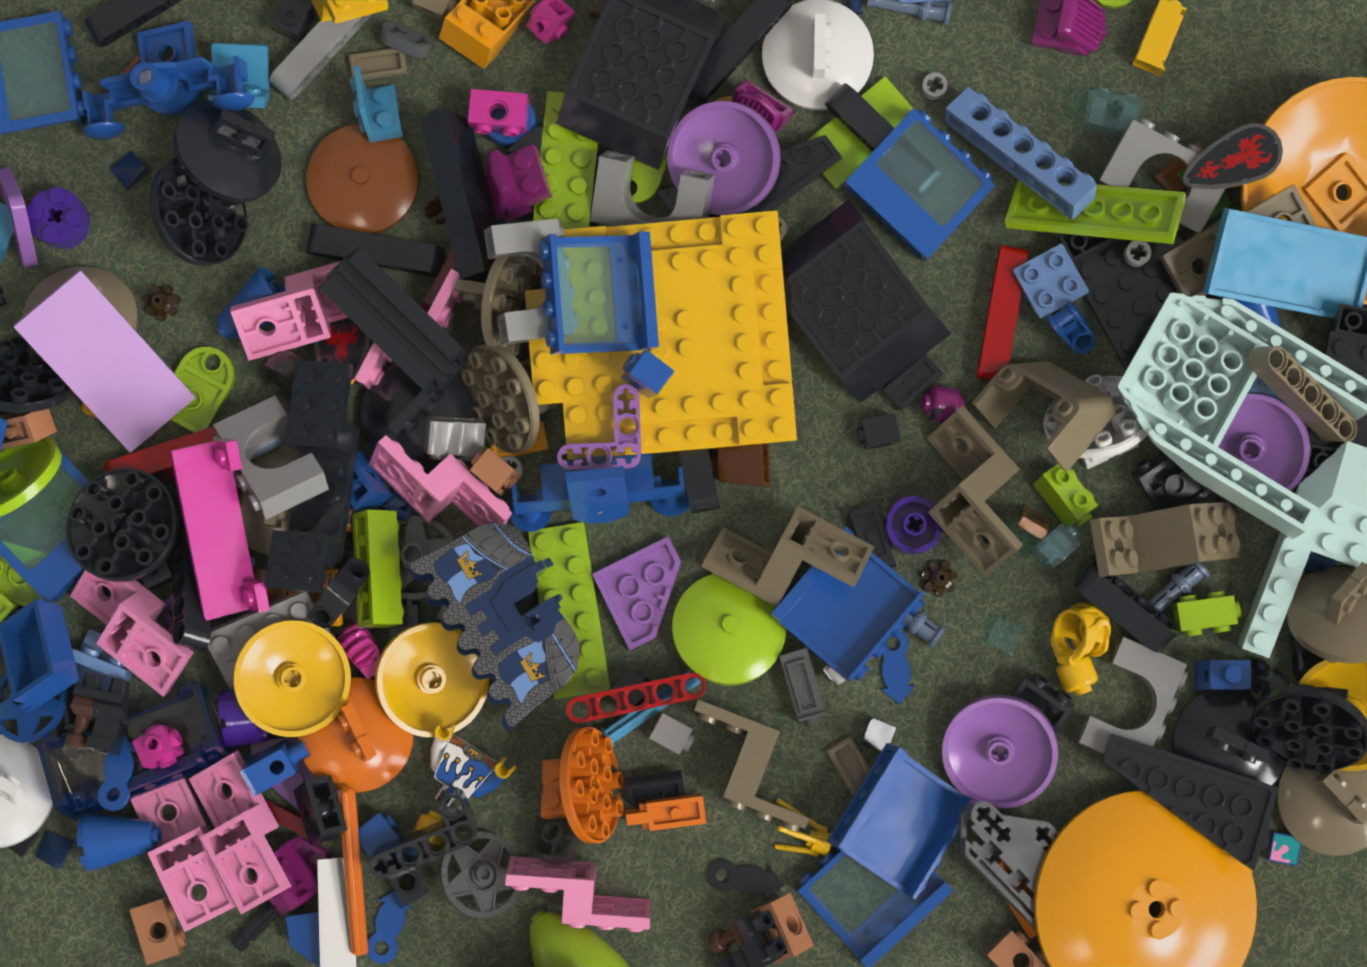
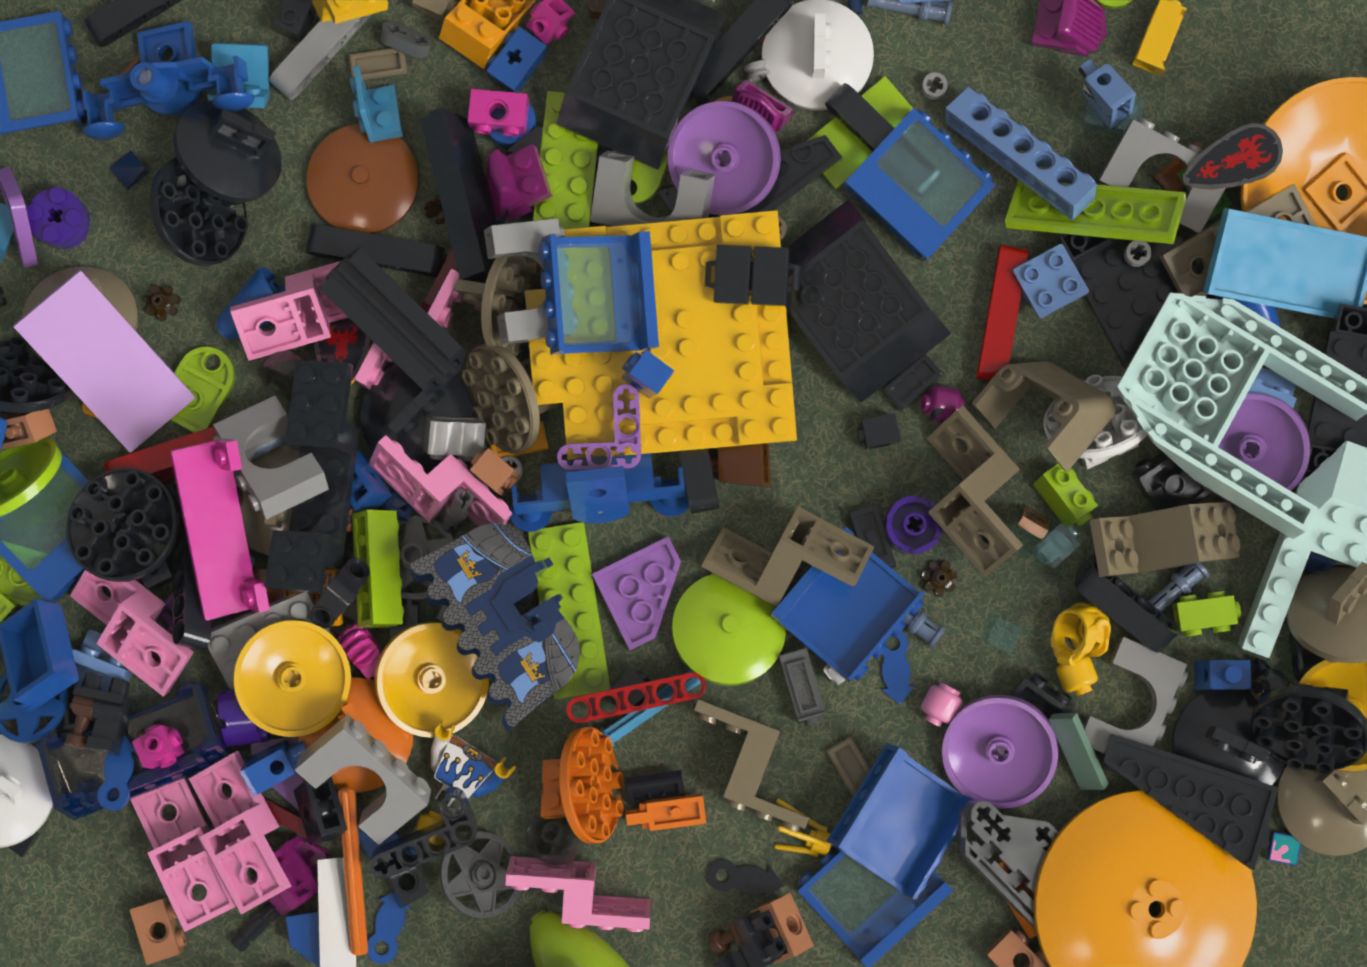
dark blue slope [36,830,74,869] -> none
blue cone [77,813,162,871] -> none
light grey brick [649,713,695,755] -> none
slope [859,717,896,752] -> none
blue piece [1047,300,1096,354] -> none
dark tan beam [1248,346,1357,442] -> none
none -> light grey arch [295,714,431,845]
none -> dark grey pin [441,488,474,533]
none -> blue brick [486,26,548,93]
none -> black piece [704,245,800,307]
none -> light grey bush [744,60,770,82]
none -> bright pink head [921,682,963,727]
none -> sand green tile [1048,713,1109,790]
none -> medium blue torso [1078,60,1136,130]

